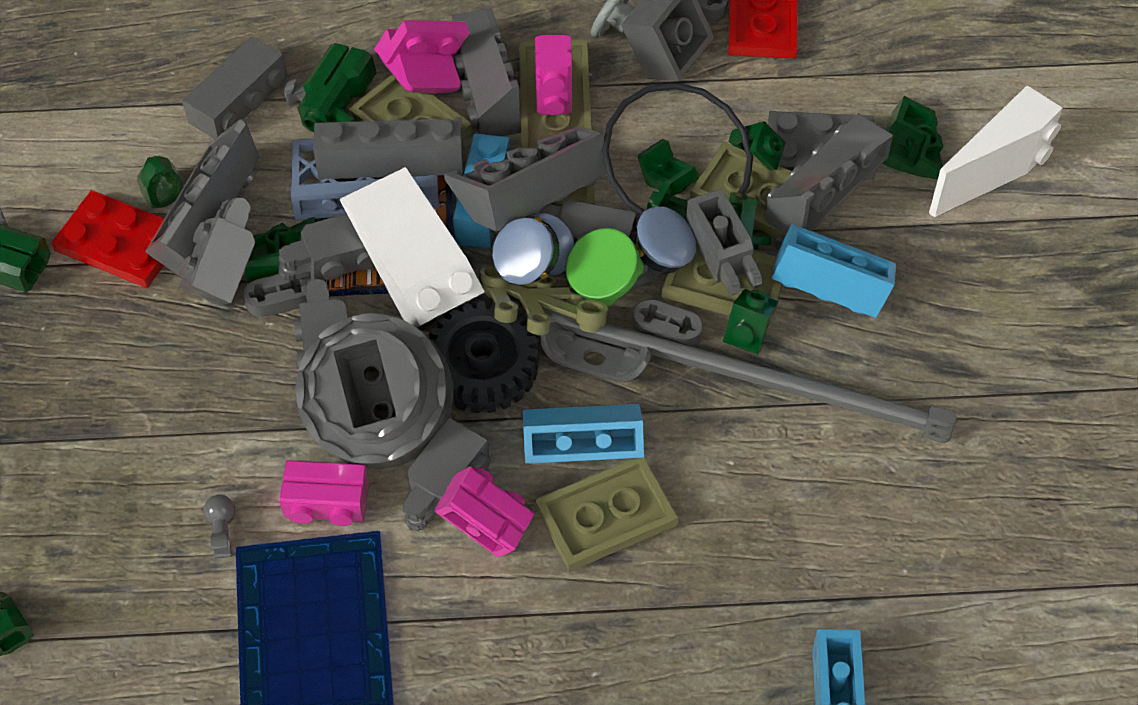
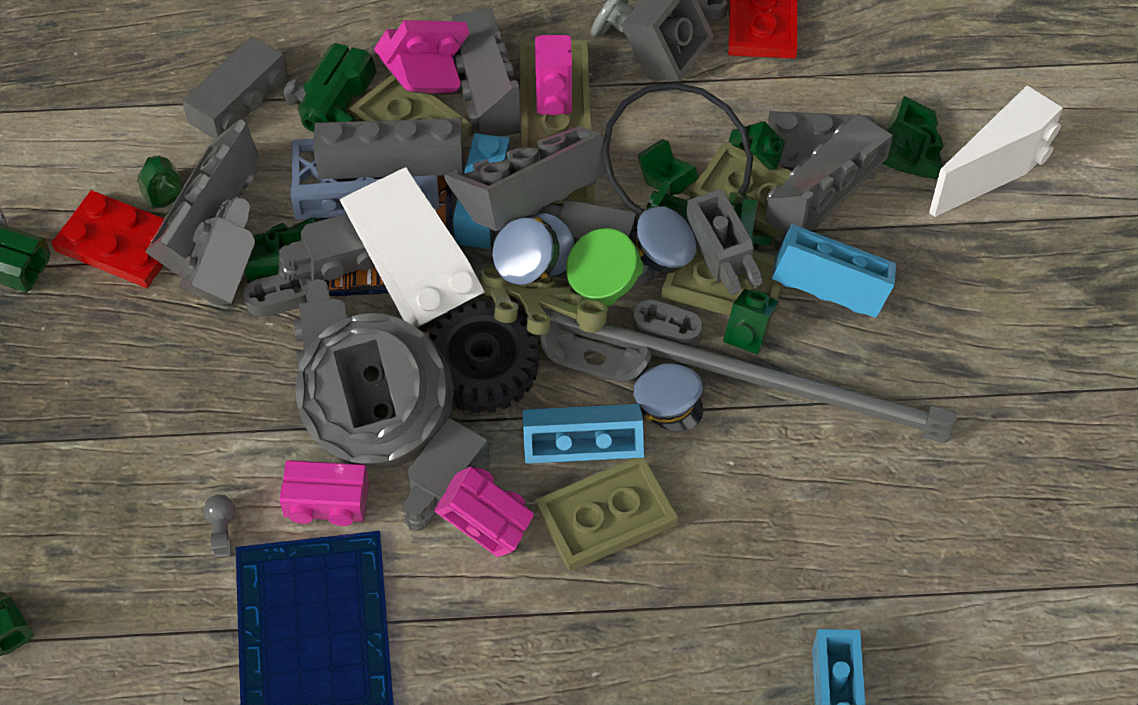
none -> sand blue piece [634,364,703,432]

